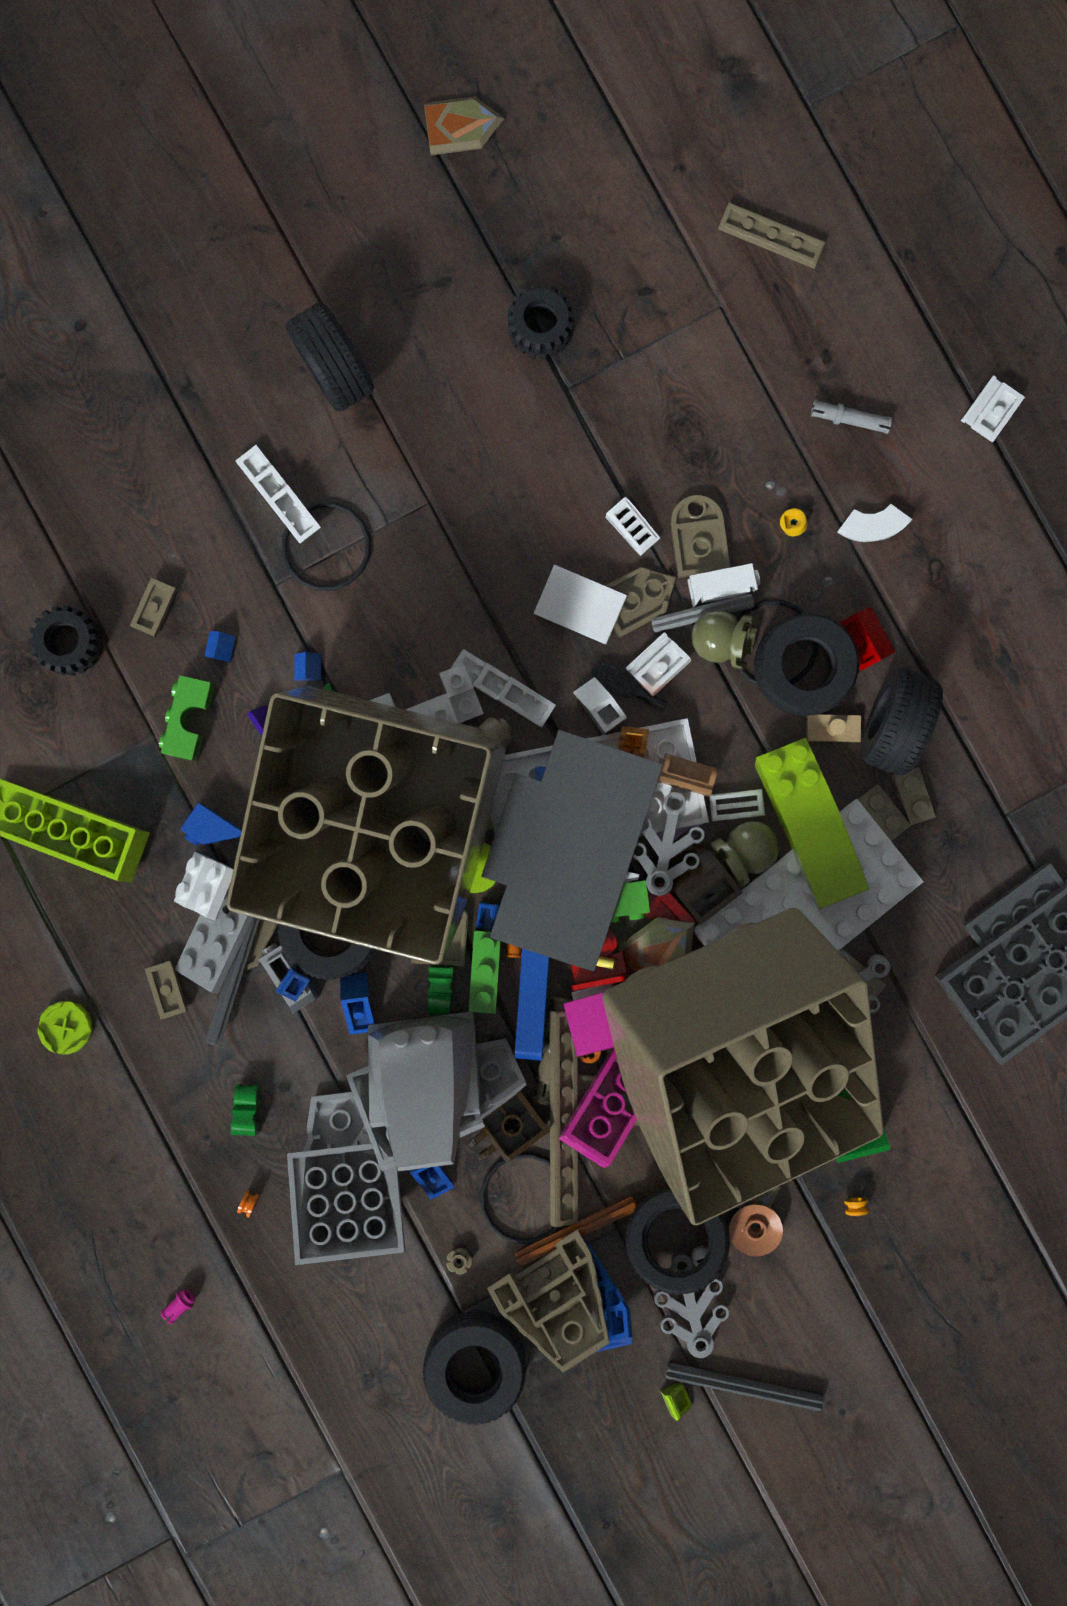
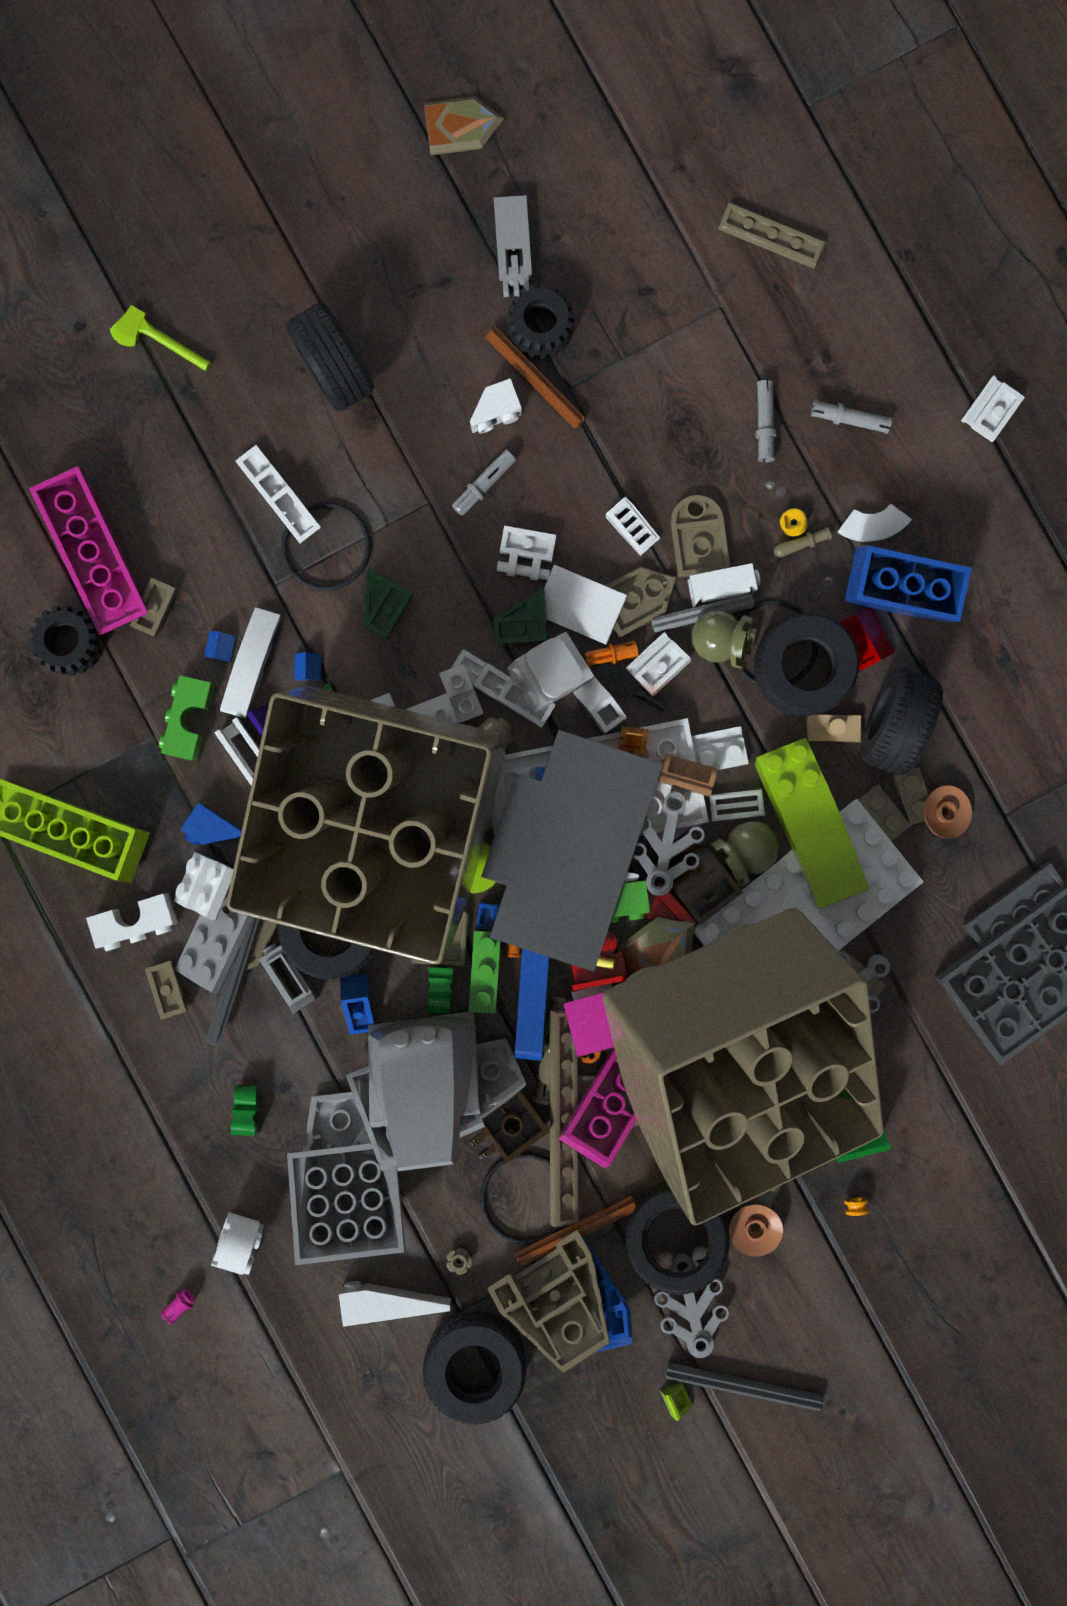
lime tile [38,1001,93,1054] -> none
orange bush [237,1190,259,1218] -> none
blue slope [276,966,311,1002] -> none
blue slope [410,1165,454,1200] -> none
none -> dark pink slope [29,466,149,635]
none -> white arch [86,893,178,951]
none -> lime piece [110,305,211,371]
none -> white brick [211,1212,264,1275]
none -> white window [214,717,260,785]
none -> white slope [220,607,281,719]
none -> white slope [339,1281,452,1327]
none -> dark green wing [363,568,413,640]
none -> light grey axle [452,450,516,515]
none -> white slope [470,379,522,434]
none -> dark orange axle [486,327,585,428]
none -> dark green wing [493,589,549,644]
none -> light grey hinge [494,195,532,297]
none -> white plate [497,526,556,581]
none -> white brick [508,632,594,713]
none -> orange axle [585,640,638,666]
none -> white plate [691,726,749,770]
none -> light grey pin [755,380,777,462]
none -> dark tan piece [774,527,832,557]
none -> blue brick [845,546,972,622]
none -> nougat dish [924,785,972,839]

